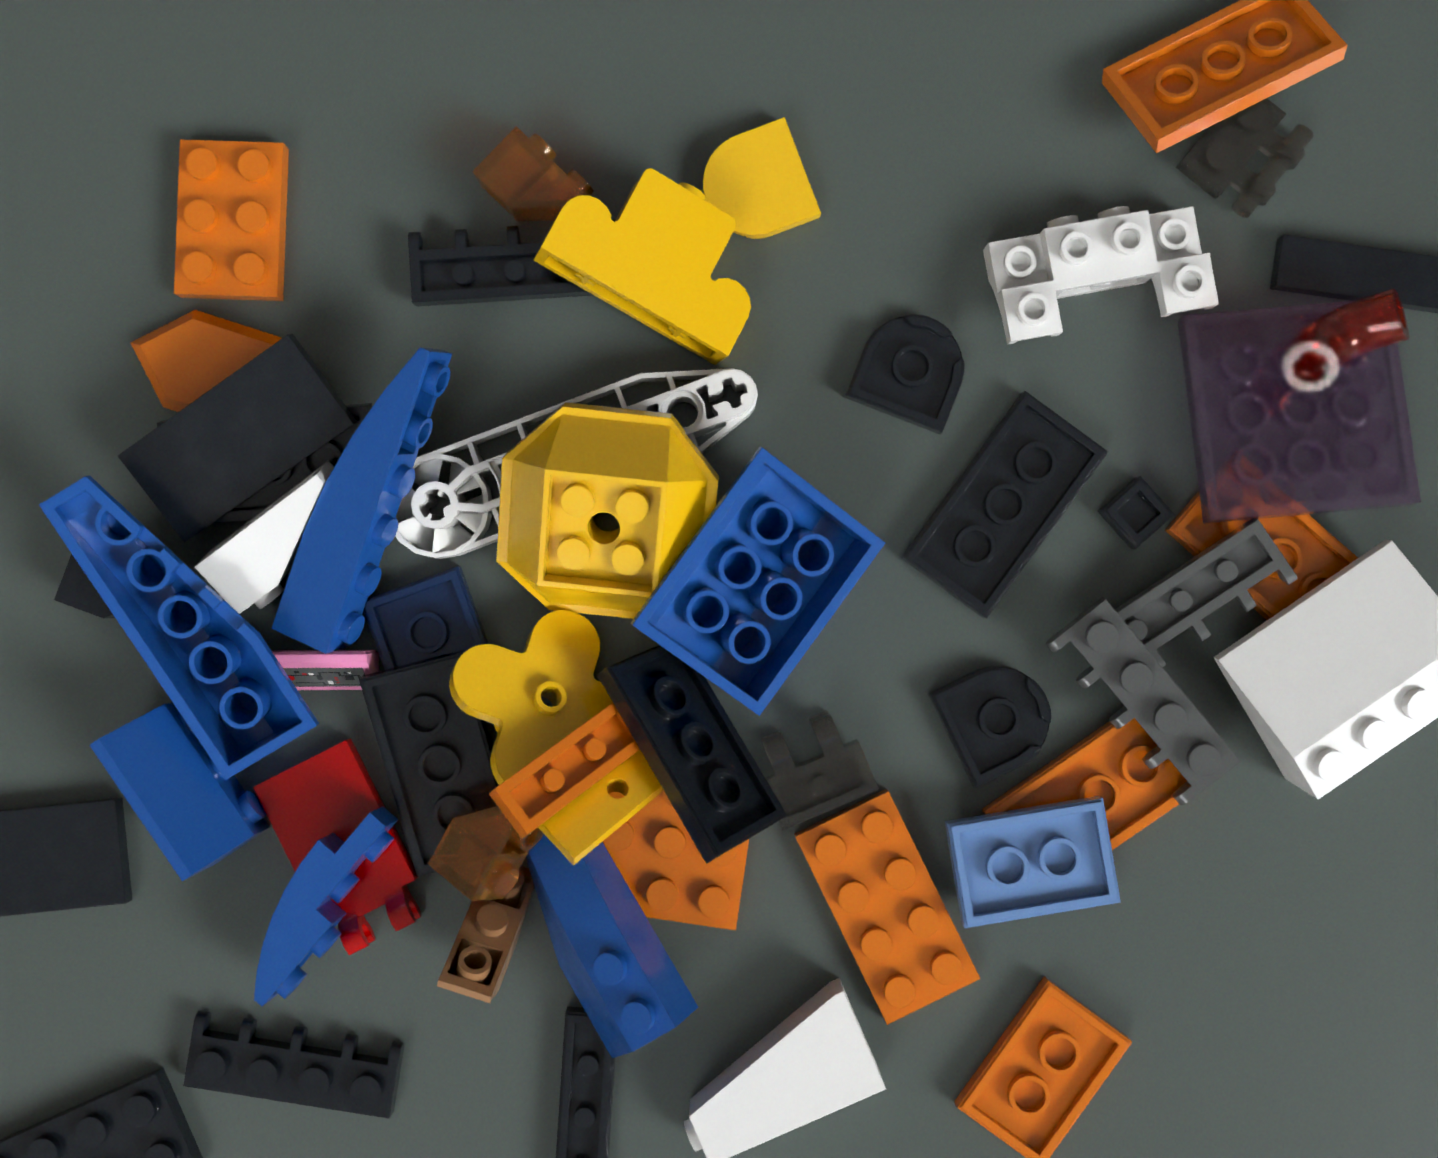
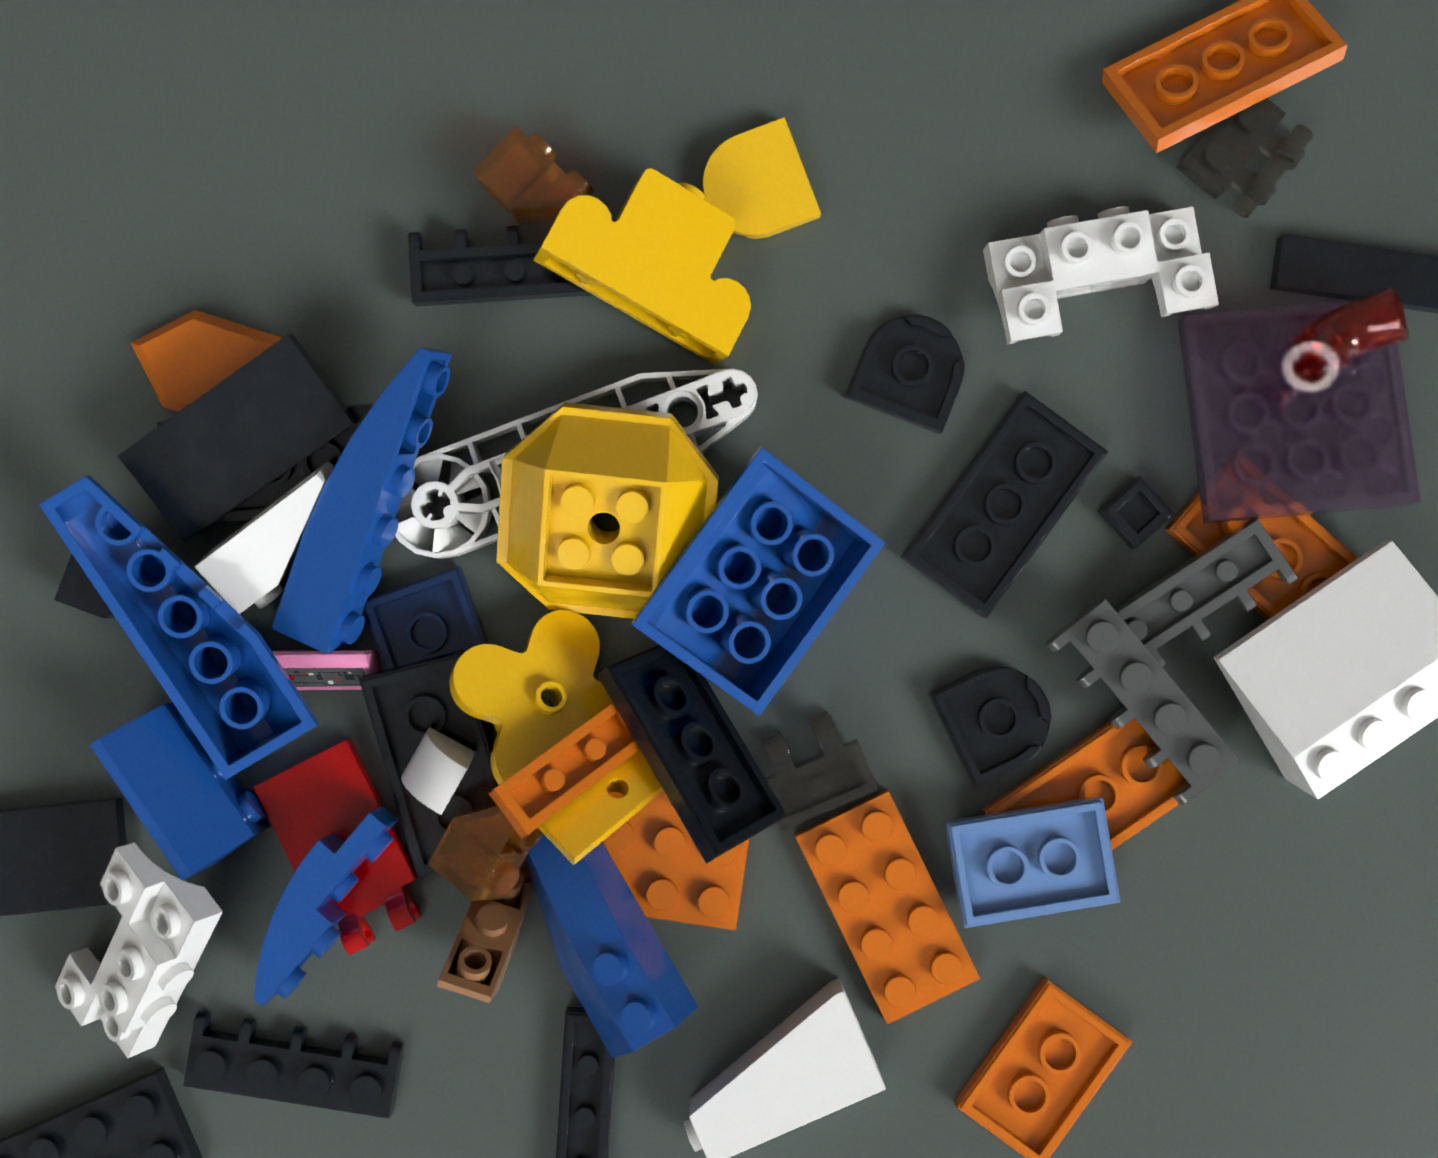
orange plate [174,139,289,301] -> none
none -> white bracket [55,842,223,1059]
none -> white brick [401,727,476,815]

